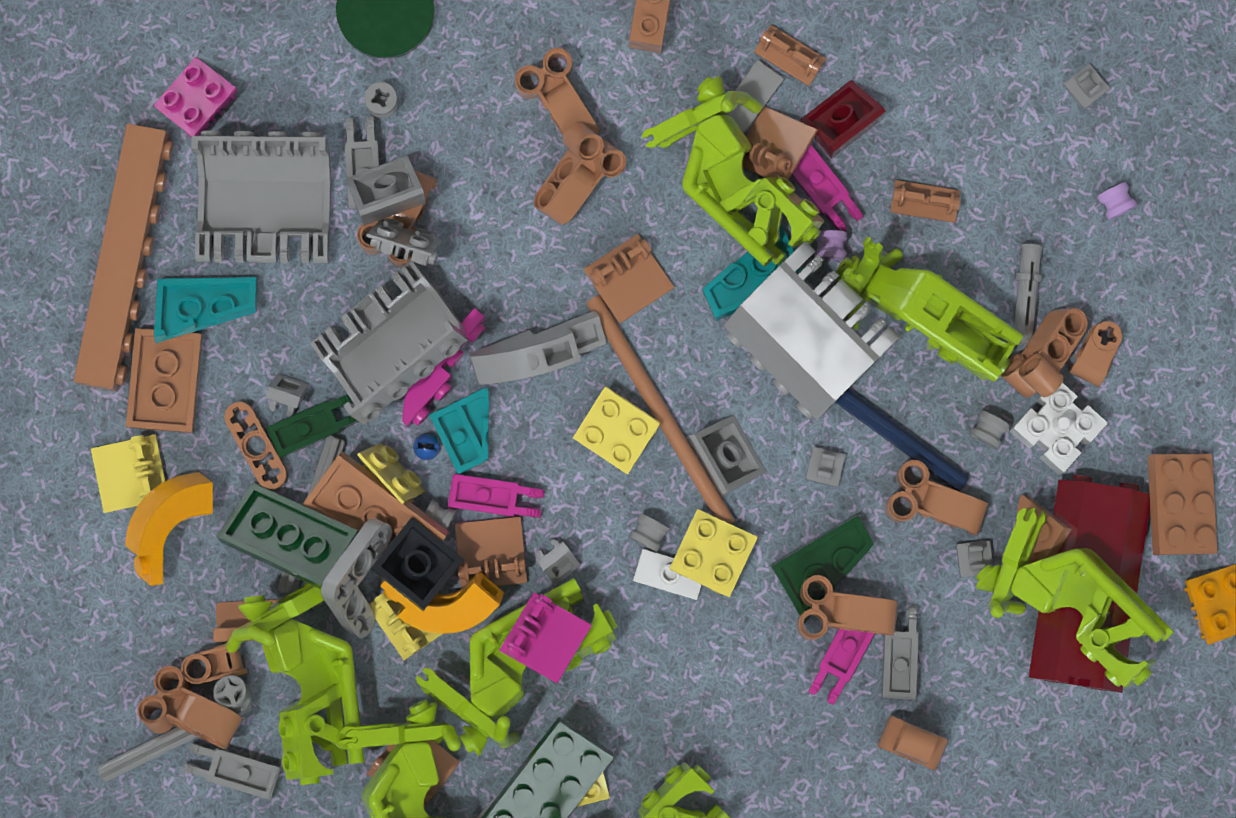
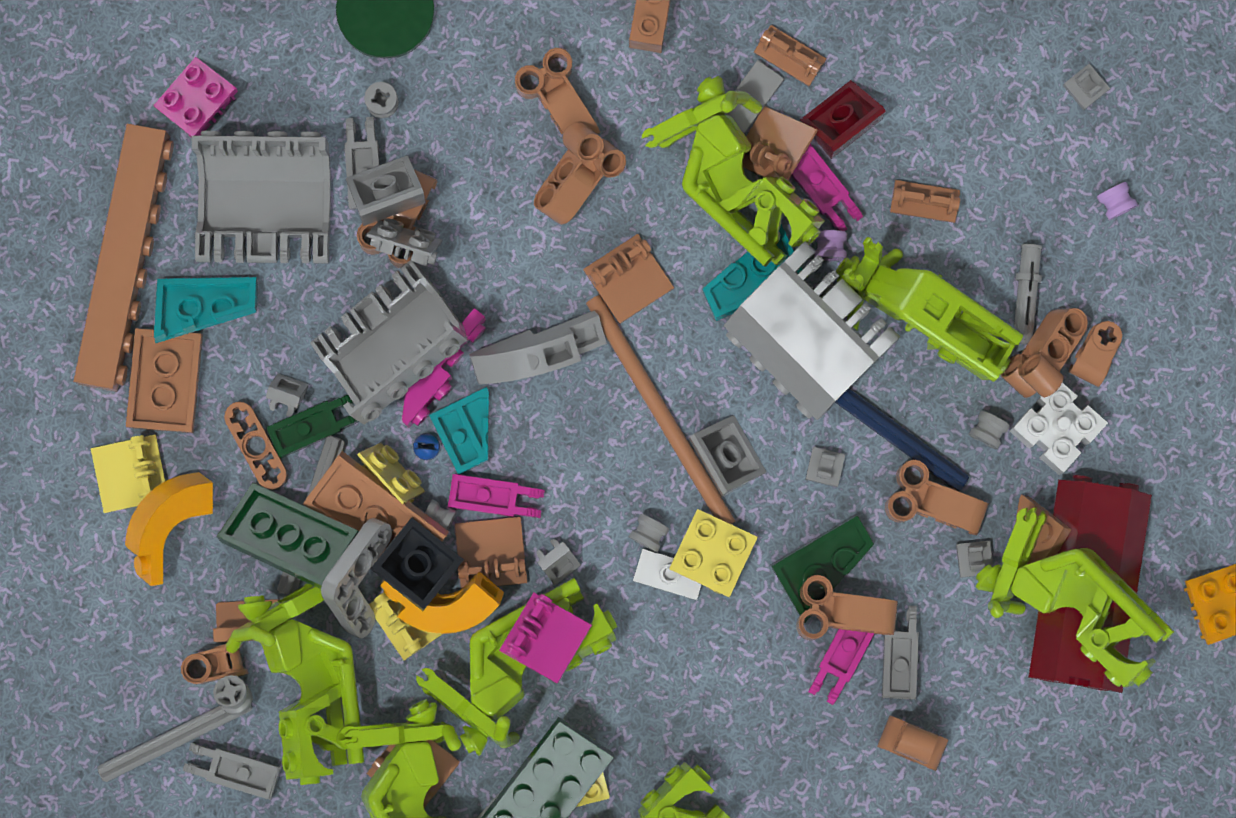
nougat piece [137,666,243,749] -> none
light yellow hinge [573,386,661,475] -> none
nougat plate [1147,454,1218,555] -> none

